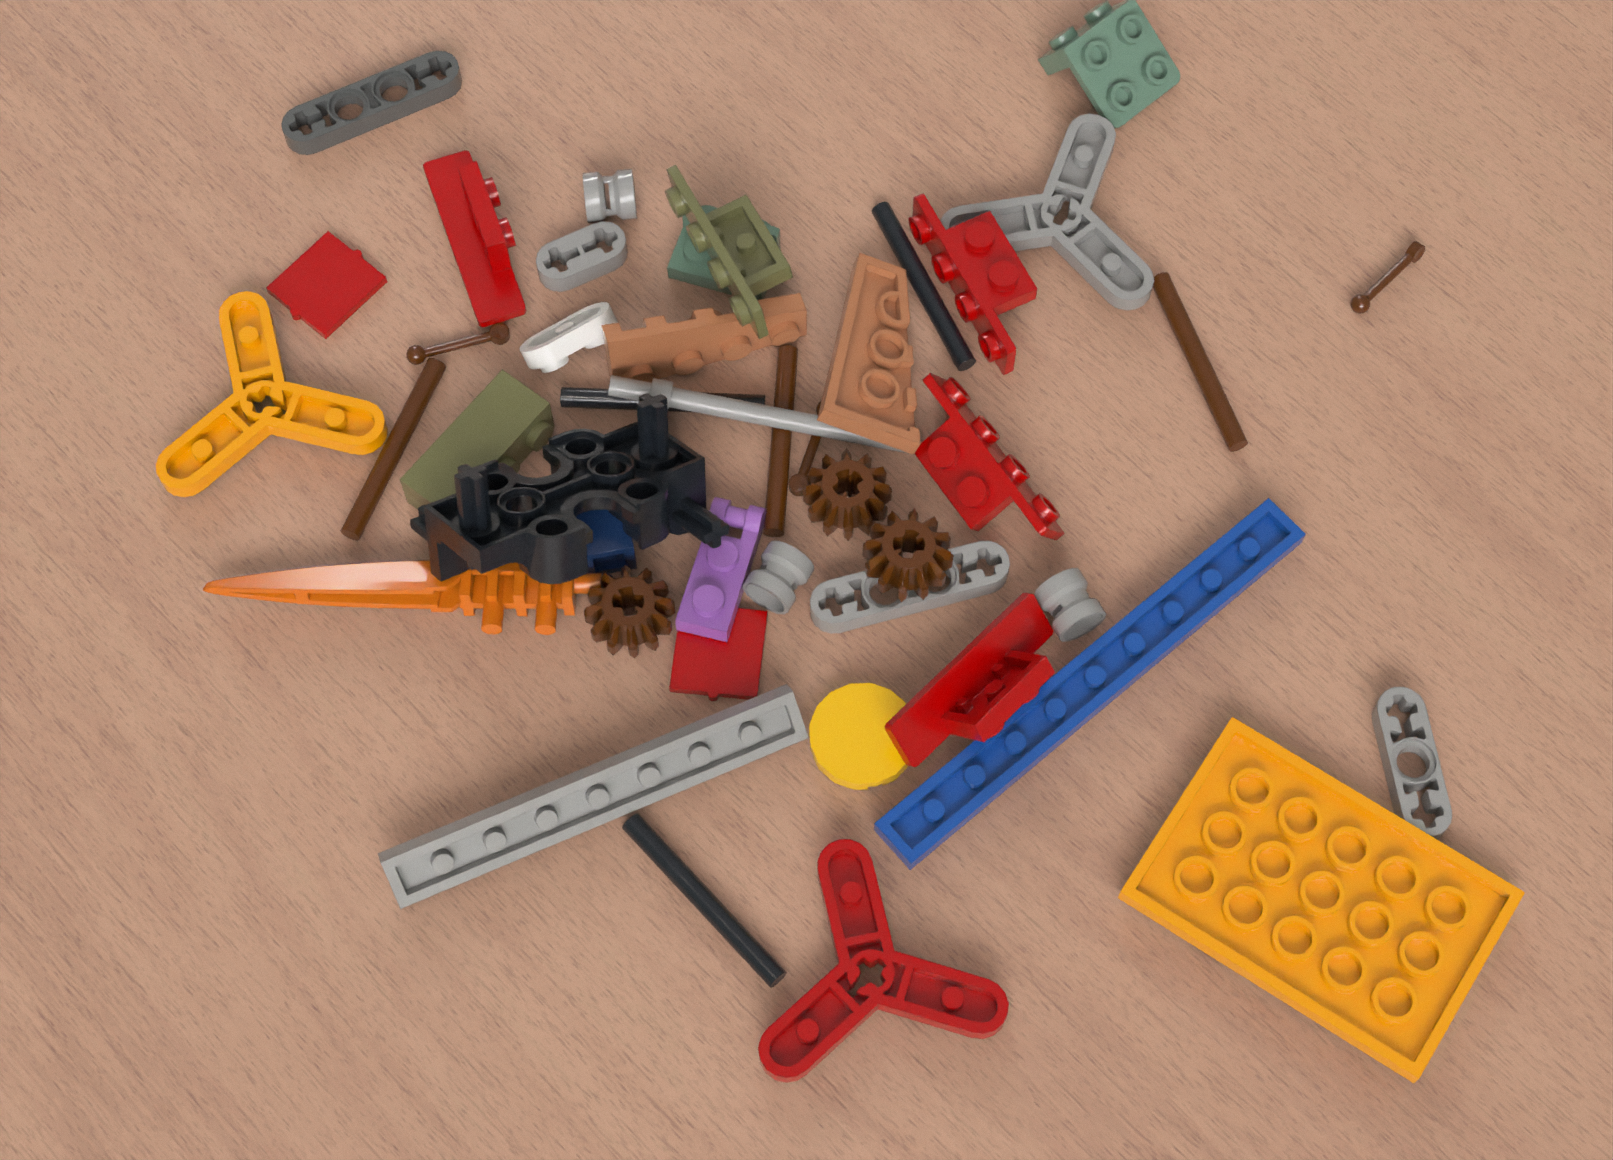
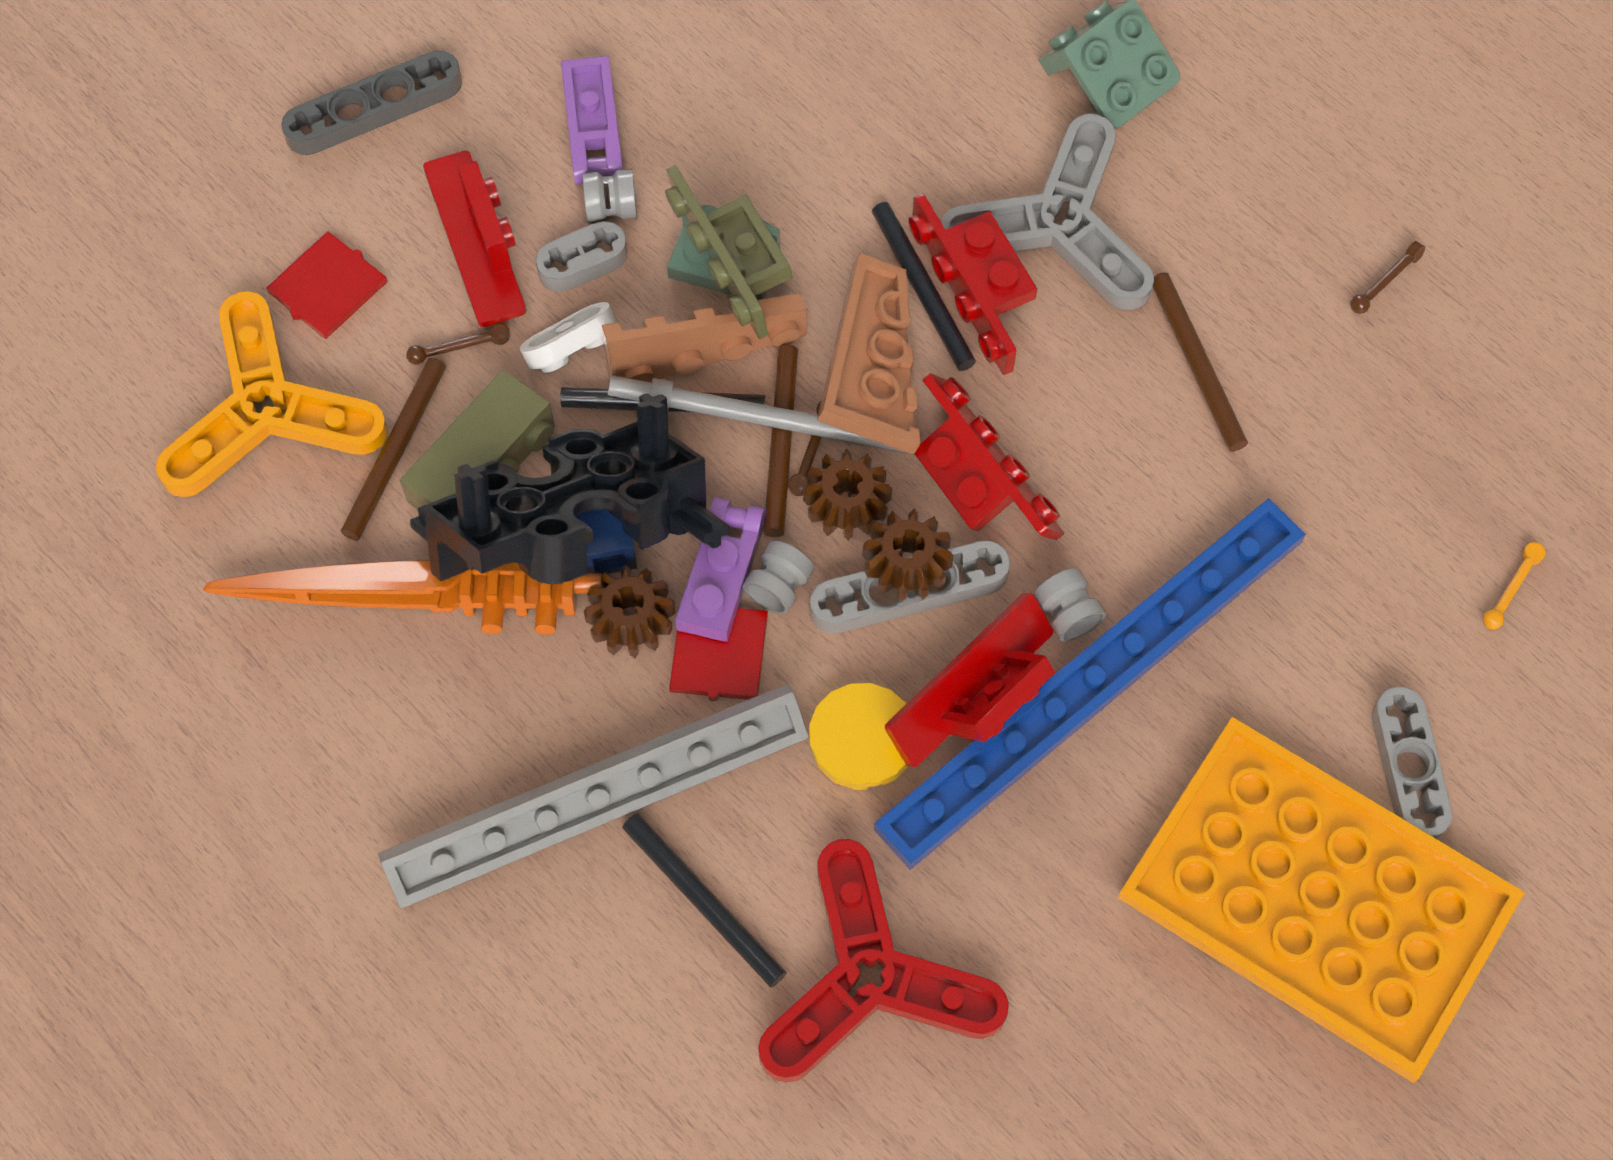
none -> medium lavender plate [561,56,623,185]
none -> light orange hinge [1483,542,1546,630]

